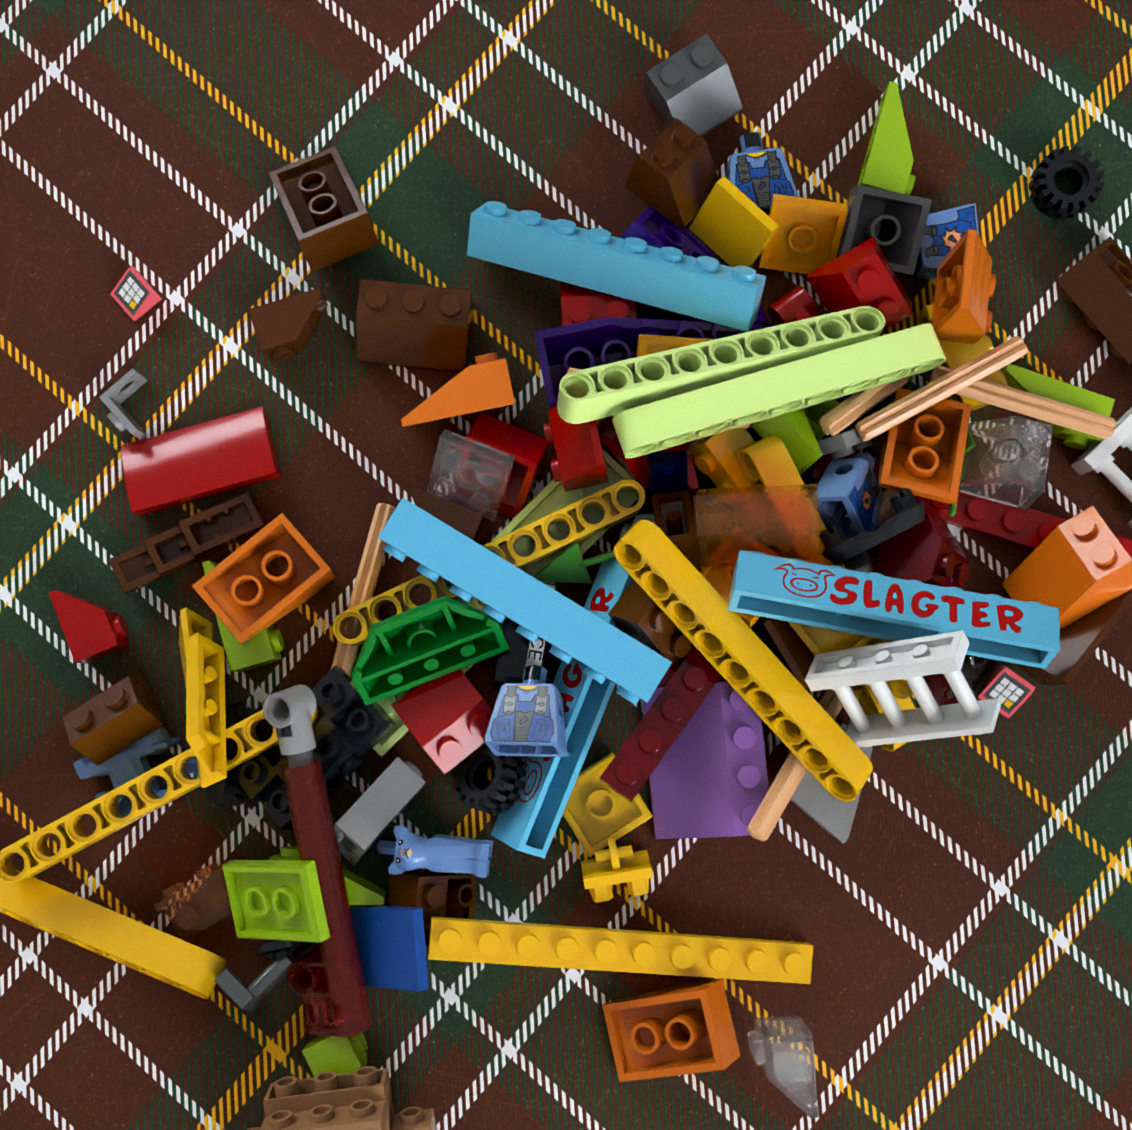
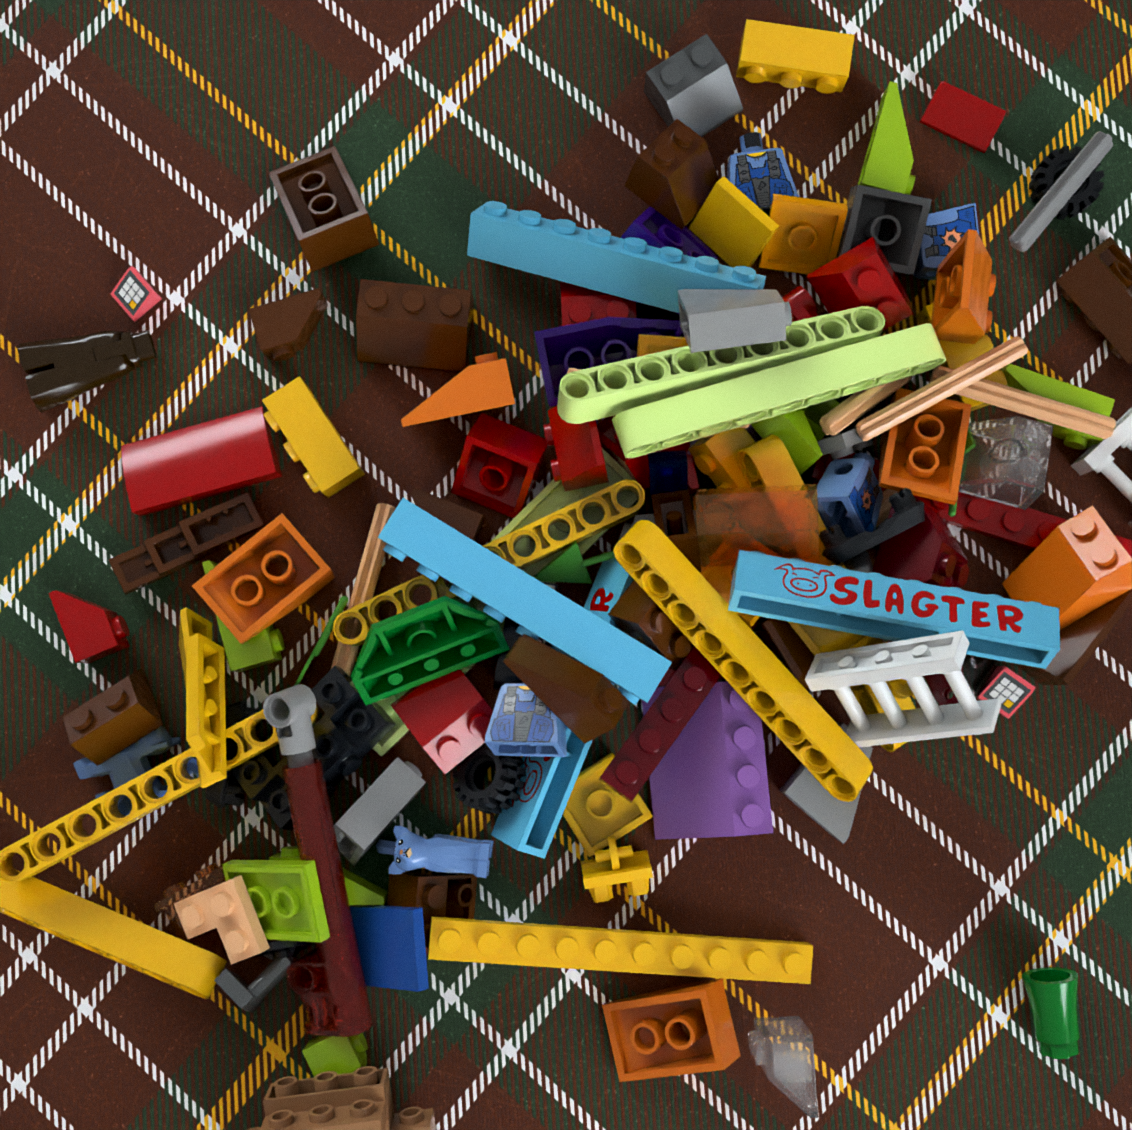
light grey bracket [99,368,148,440] -> none
clear plate [427,429,515,522] -> none
light nougat axle [747,689,843,842] -> none
none -> dark brown piece [17,330,157,413]
none -> light nougat plate [174,875,270,965]
none -> yellow brick [262,376,365,498]
none -> bright green piece [294,596,348,686]
none -> reddish brown slope [503,634,629,744]
none -> light grey slope [677,289,792,353]
none -> yellow brick [736,19,855,94]
none -> red slope [919,81,1006,153]
none -> light grey axle [1009,131,1113,252]
none -> green plant [1022,967,1080,1059]

